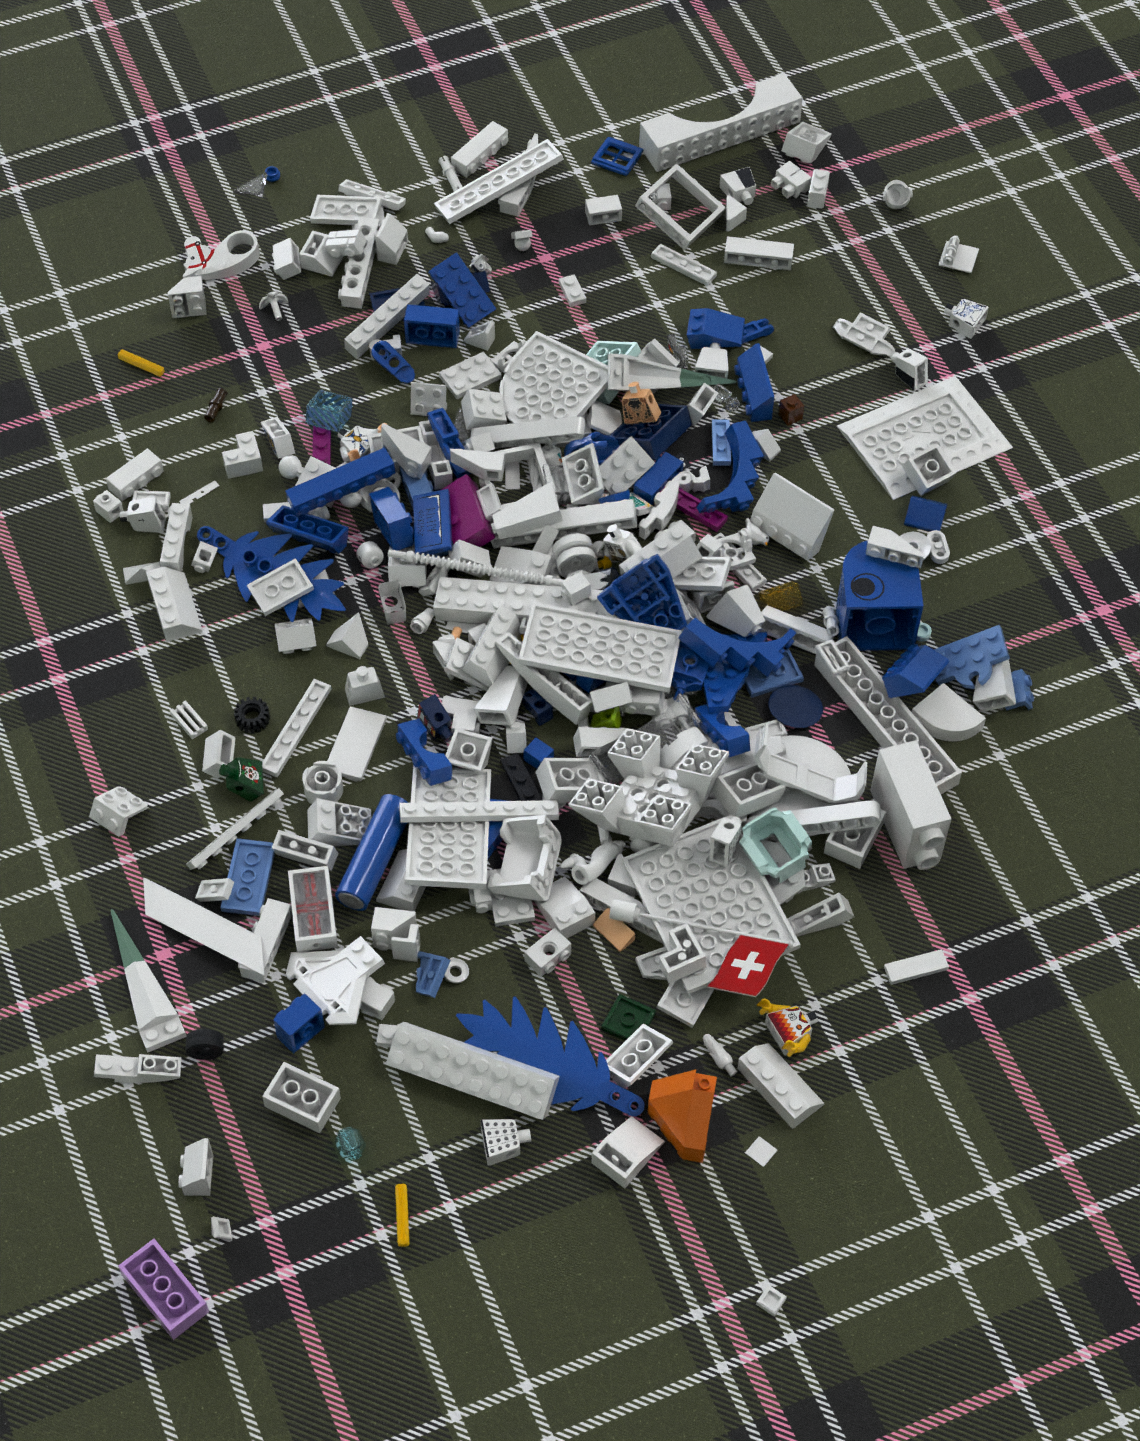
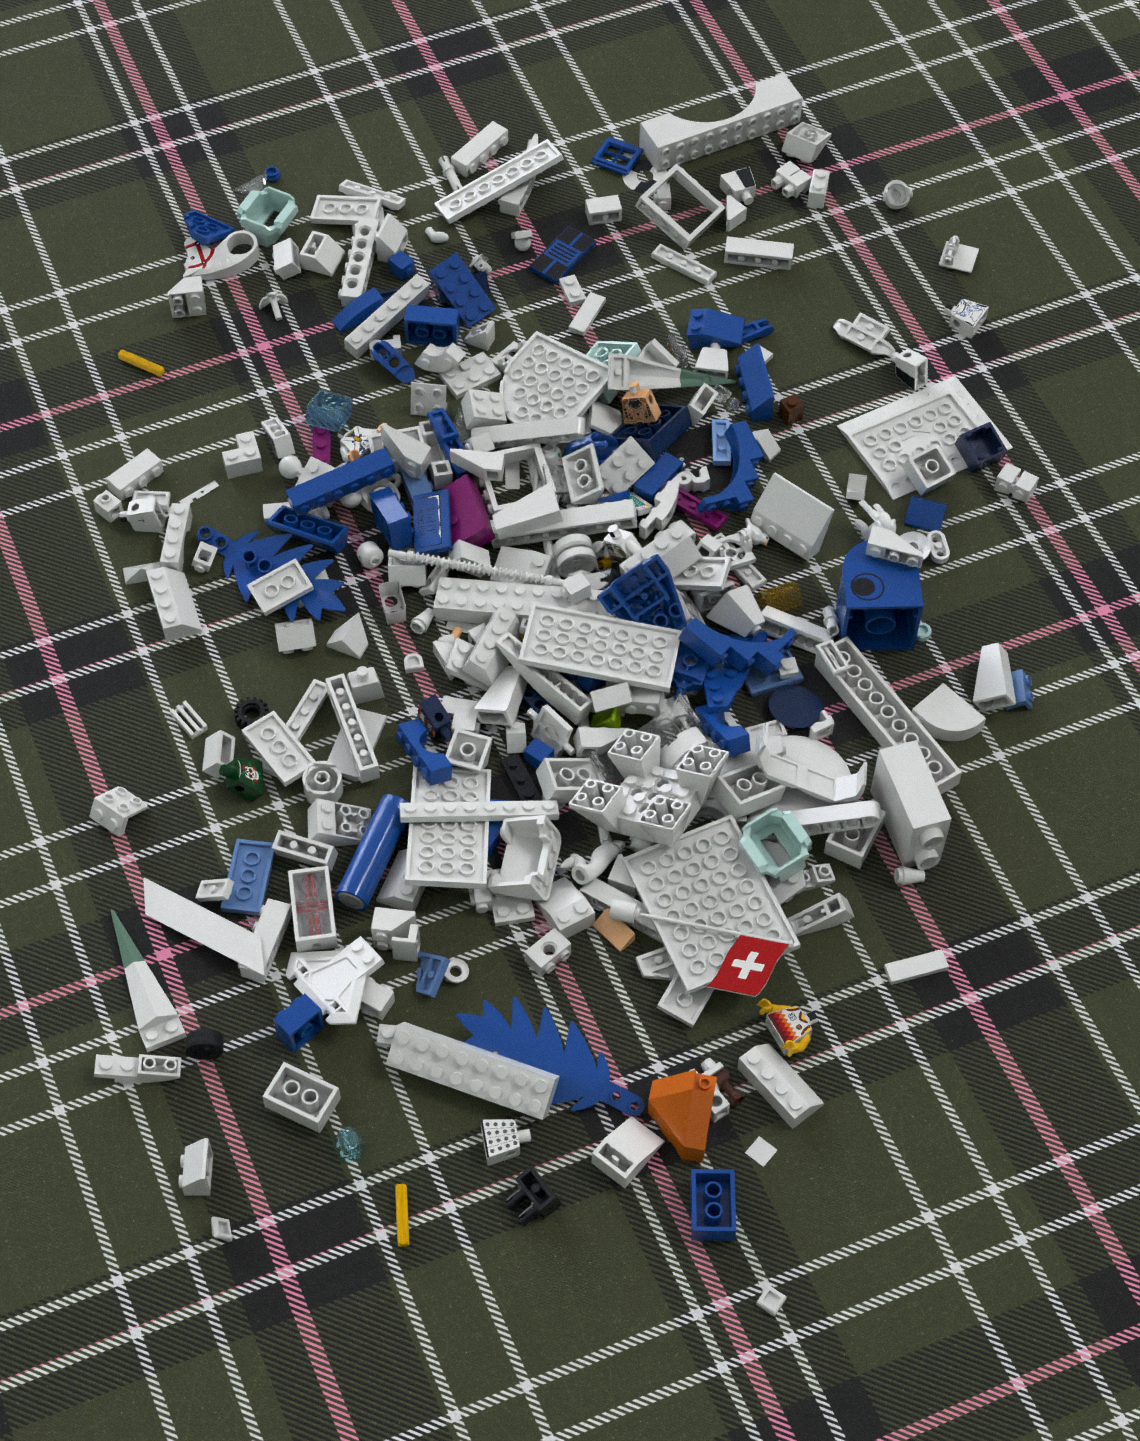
lavender brick [118,1239,209,1340] -> none
white plate [186,788,284,870] -> none
dark brown pin [204,388,228,422] -> none
white brick [325,229,366,258] -> none
white tile [476,483,503,521] -> none
white sticker [532,525,559,554] -> none
dark green tile [601,994,656,1041] -> none
white slope [606,1024,673,1088] -> none
white brick [659,923,706,984] -> none
white piece [703,1034,737,1077] -> none
white torso [709,816,742,867] -> none
blue slope [882,644,949,698] -> none
medium blue plate [934,625,1010,689] -> none
none -> blue plate [184,210,235,245]
none -> light aqua piece [237,187,298,247]
none -> white plate [241,711,316,787]
none -> white brick [325,673,380,783]
none -> blue slope [332,287,384,333]
none -> blue brick [388,250,415,281]
none -> white tile [404,653,424,674]
none -> white brick [414,343,466,372]
none -> black brick [504,1165,562,1227]
none -> white plate [526,704,576,758]
none -> tile [529,226,596,285]
none -> white tile [569,292,606,336]
none -> sticker [622,160,667,193]
none -> hips [690,1058,745,1123]
none -> blue brick [690,1169,736,1241]
none -> white plate [778,657,799,679]
none -> white bracket [809,710,834,740]
none -> white slope [846,473,867,500]
none -> white piece [854,500,896,541]
none -> white cone [894,866,925,886]
none -> dark blue container [954,422,1008,473]
none -> white piece [994,463,1039,503]

